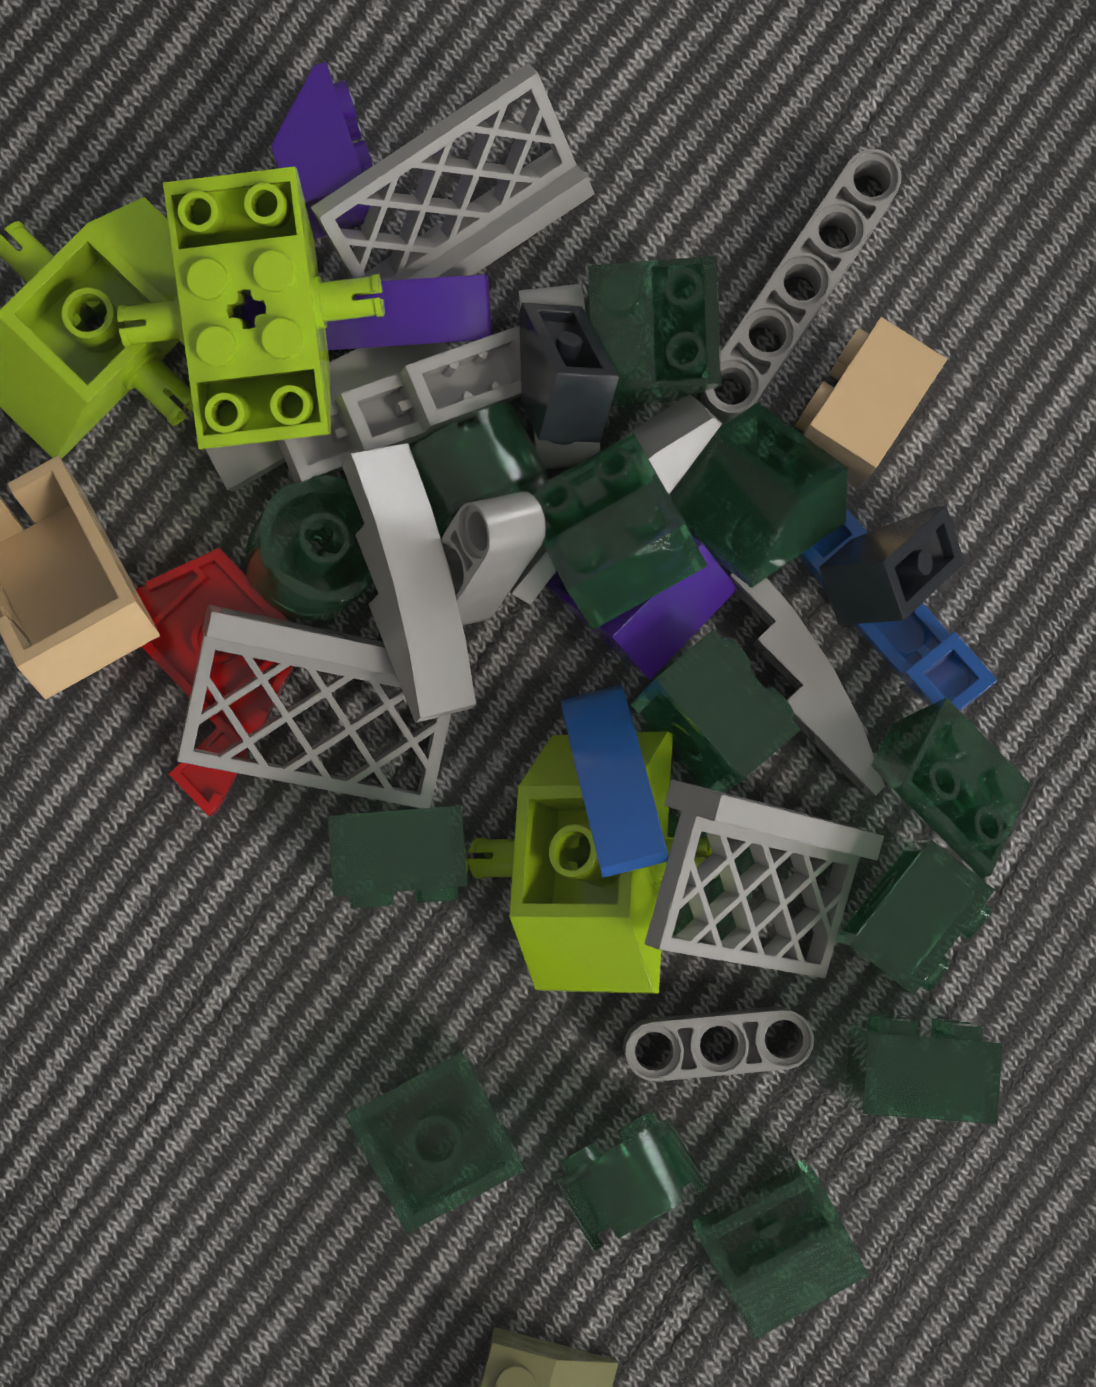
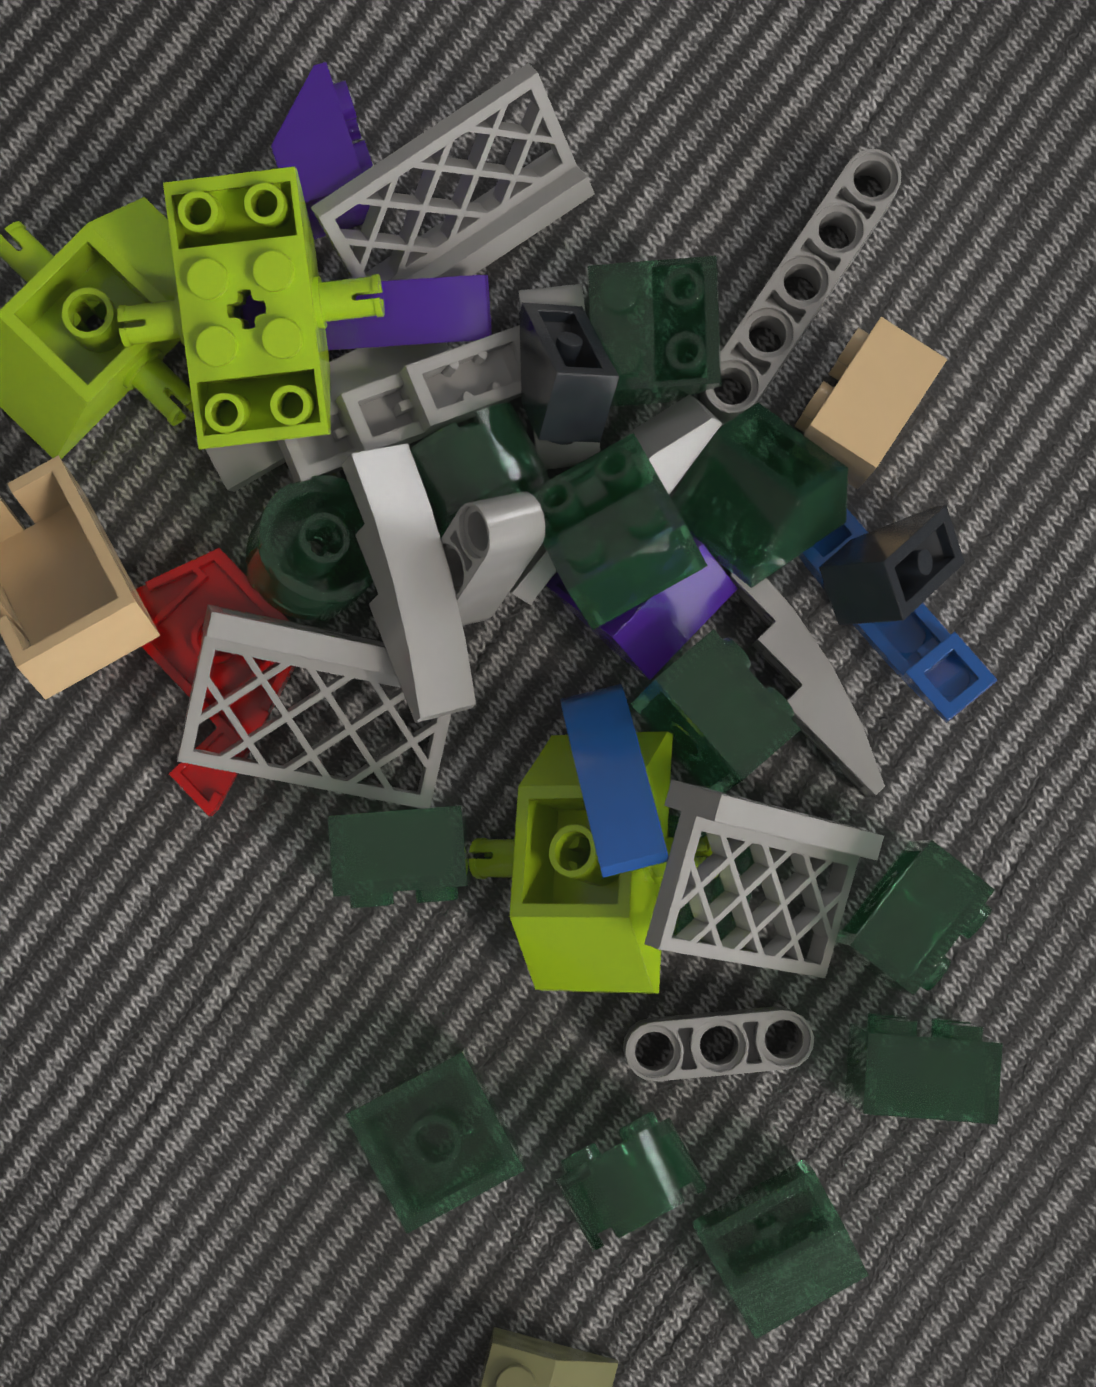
clear green slope [871,697,1032,879] -> none

